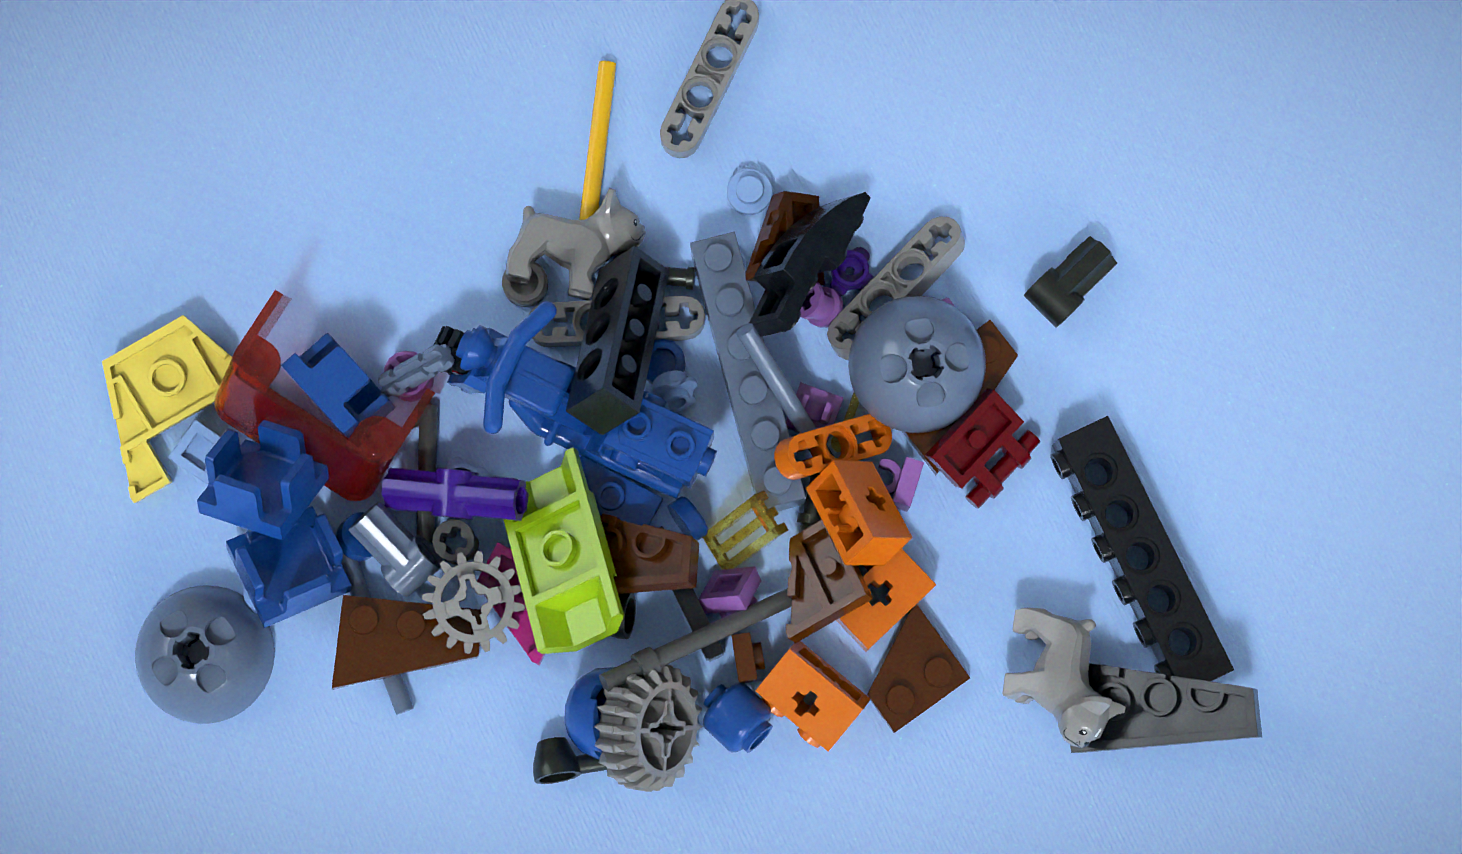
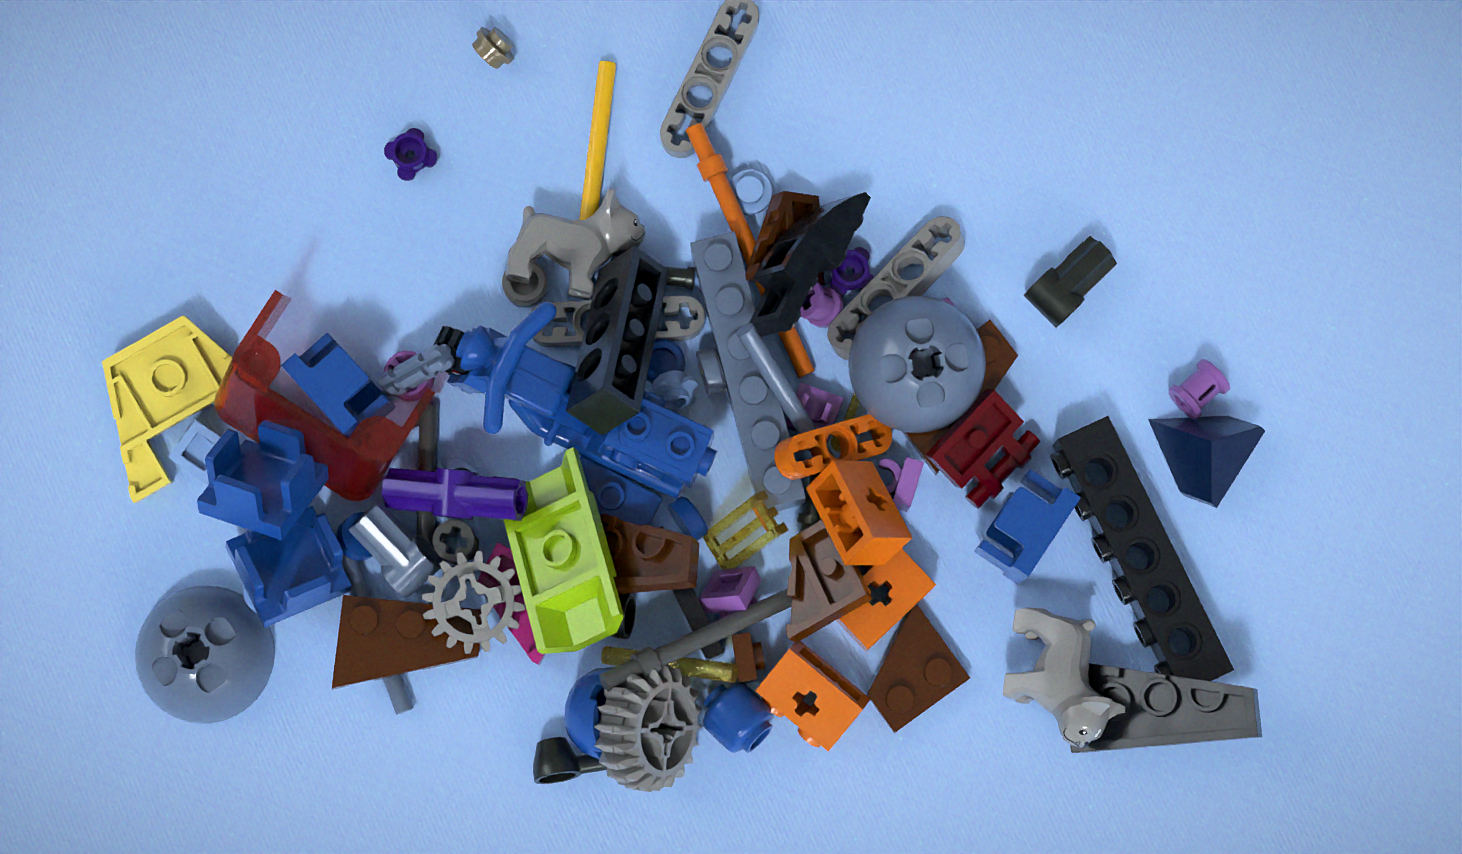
none -> dark purple plate [384,128,438,181]
none -> dark tan plate [472,27,514,69]
none -> clear yellow bar [601,646,738,683]
none -> orange bar [685,123,815,378]
none -> sand blue tile [696,347,726,396]
none -> blue panel [974,469,1081,585]
none -> dark blue slope [1148,416,1265,508]
none -> medium lavender bush [1168,359,1231,420]

